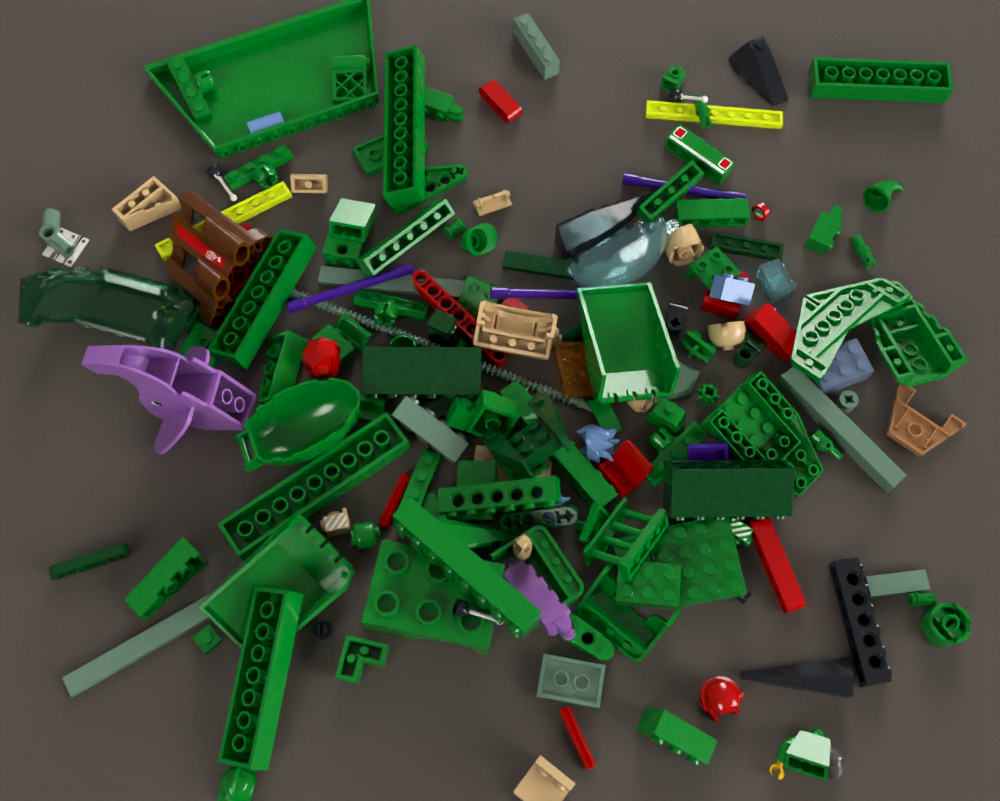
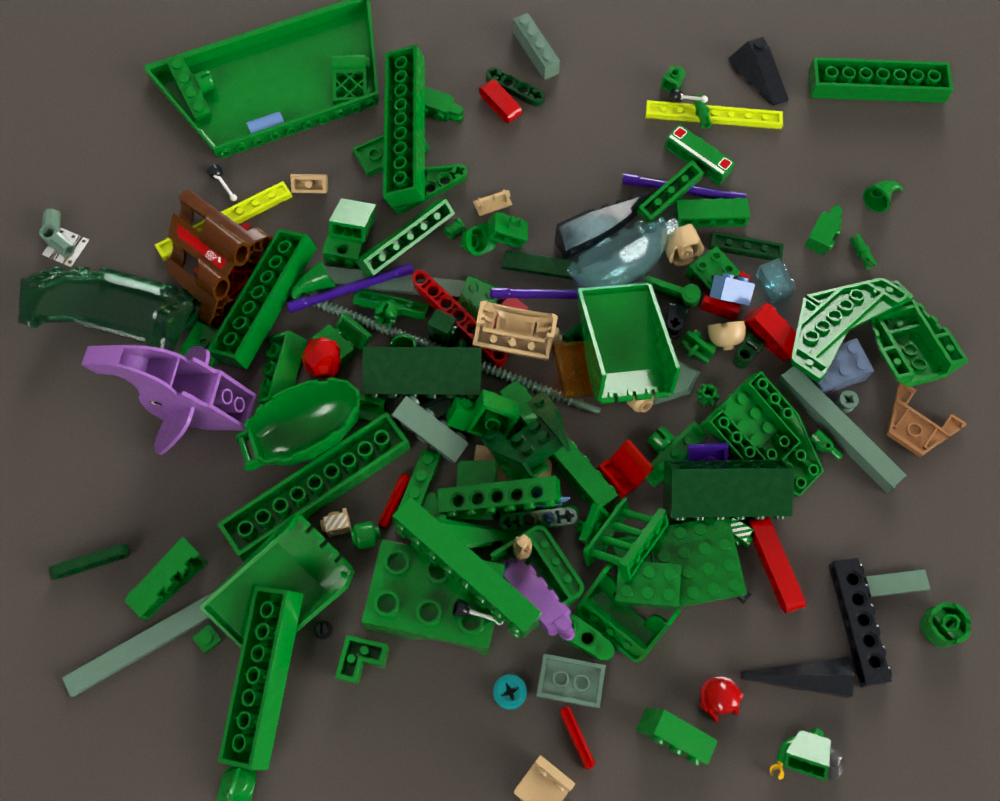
tan wedge [112,176,181,231] -> none
green plate [223,145,294,190] -> none
medium blue hair [577,424,620,463] -> none
green slope [587,399,622,432] -> none
green torso [644,397,686,437] -> none
red tile [752,202,770,221] -> none
green pin [907,591,937,608] -> none
none -> green hat [291,261,335,300]
none -> dark green beam [486,67,545,107]
none -> green brick [487,212,528,248]
none -> teal gear [493,675,527,710]
none -> green piece [646,276,701,308]

